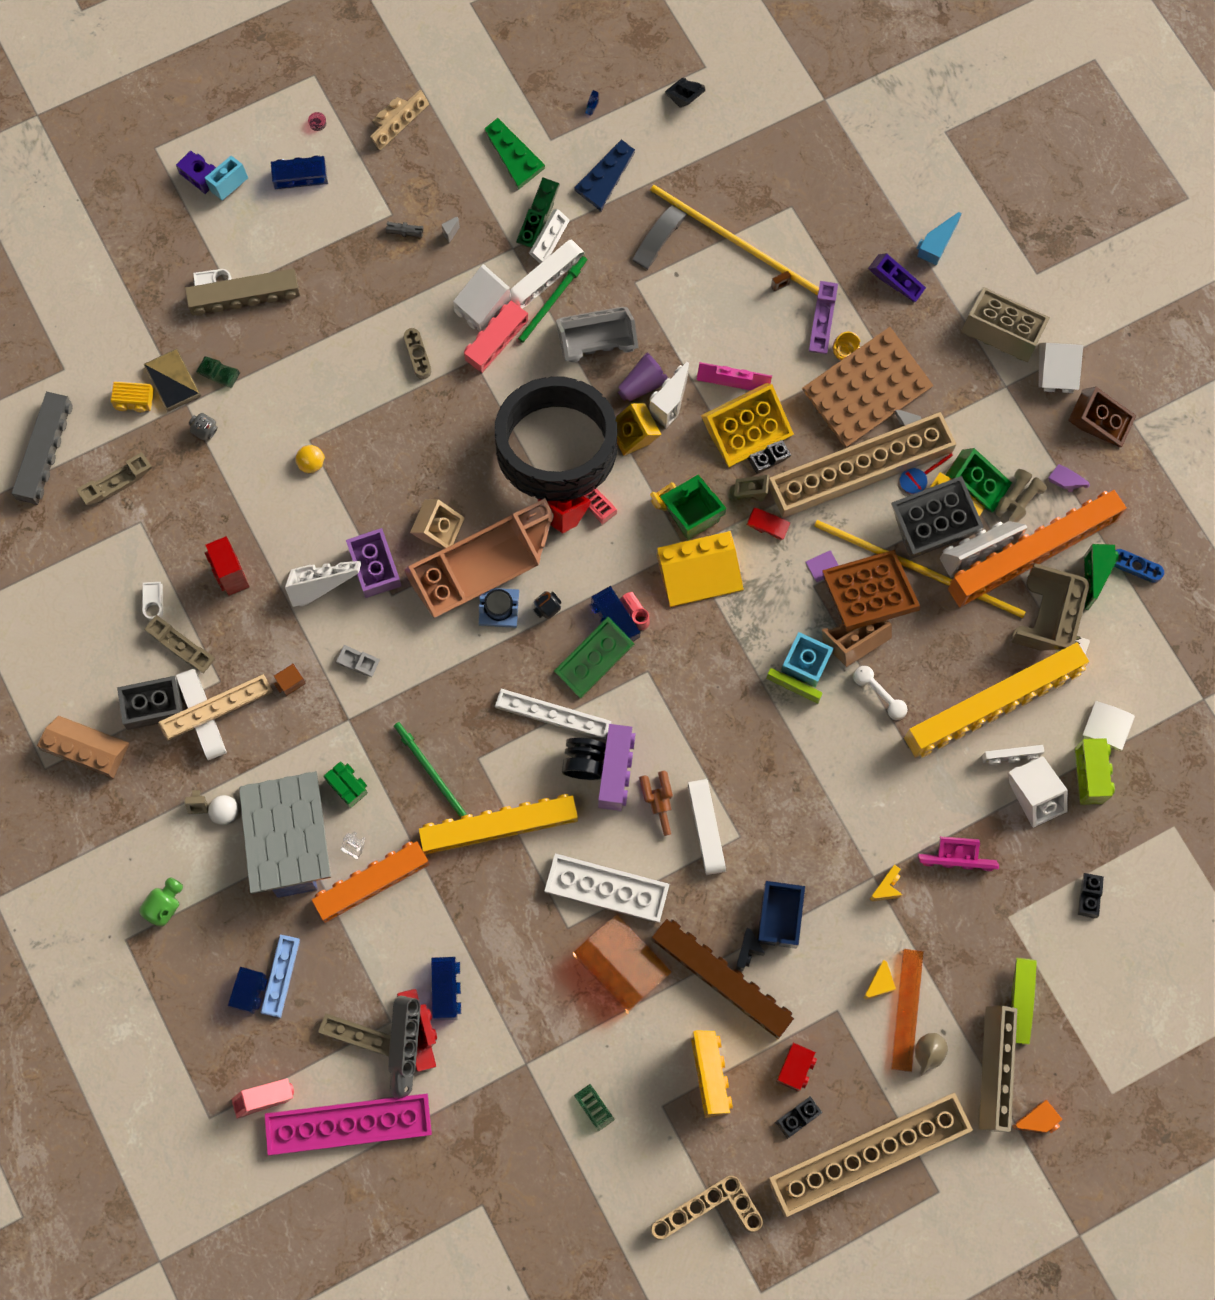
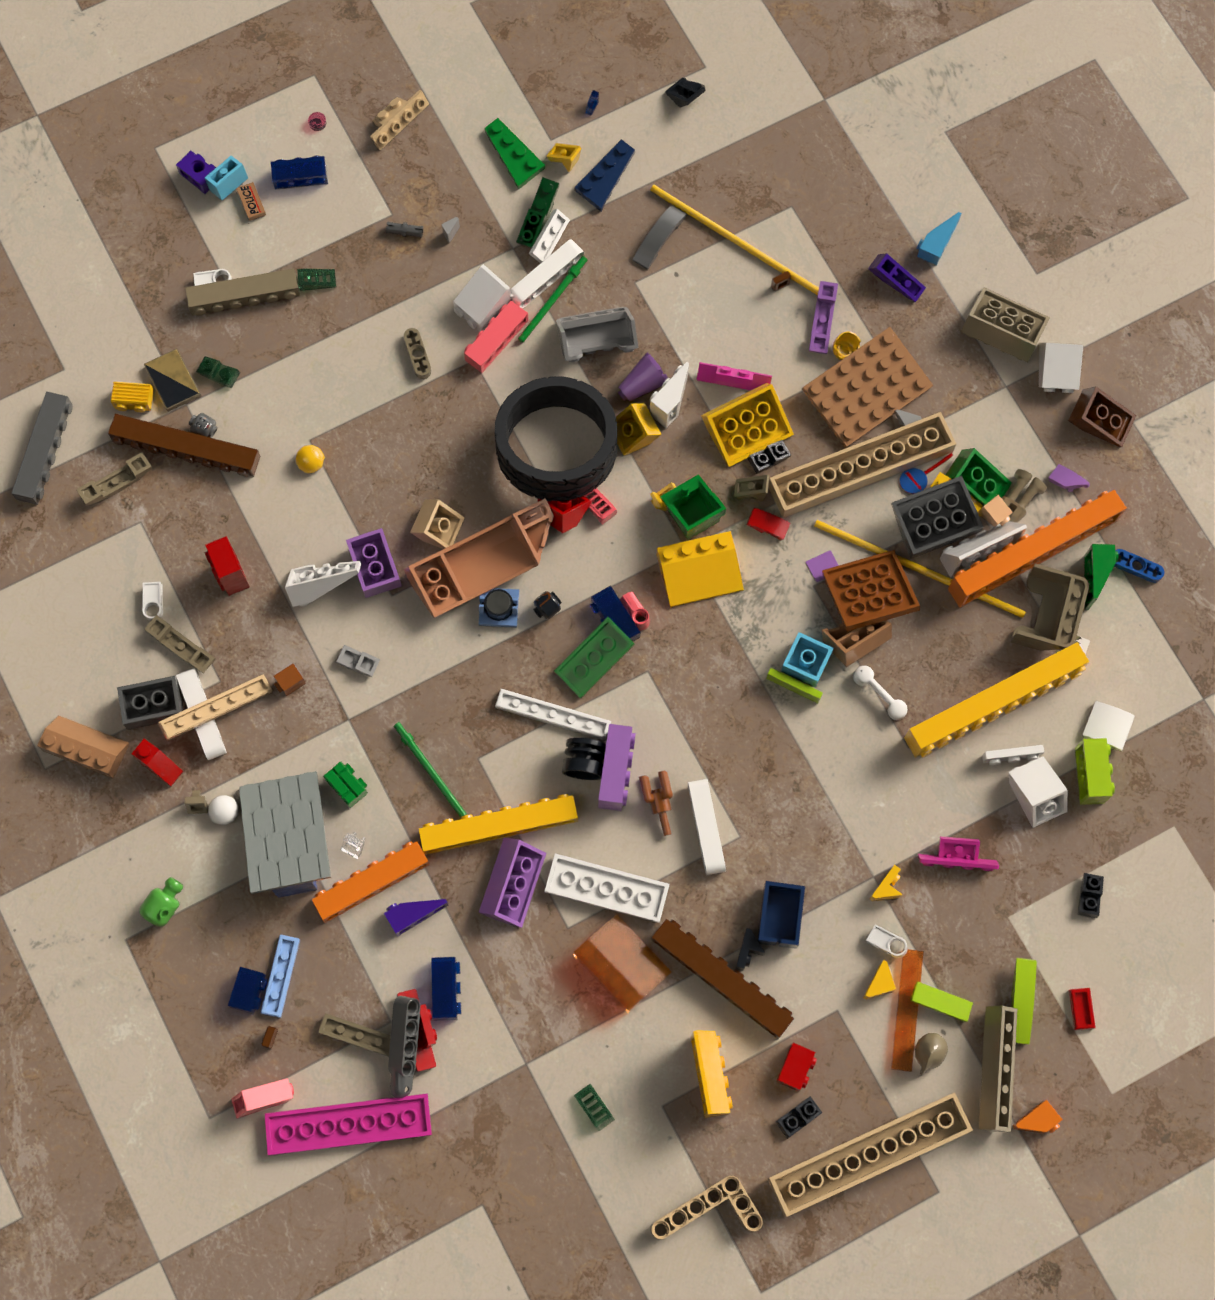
none -> reddish brown brick [108,413,261,477]
none -> red slope [131,739,184,787]
none -> medium nougat tile [236,182,266,221]
none -> reddish brown tile [262,1026,278,1049]
none -> clear green slope [297,269,337,291]
none -> dark purple slope [384,899,449,937]
none -> medium lavender slope [479,838,546,928]
none -> yellow slope [546,143,582,172]
none -> white piece [866,924,908,958]
none -> lime tile [910,981,973,1022]
none -> light nougat slope [978,495,1013,527]
none -> red tile [1069,988,1096,1030]

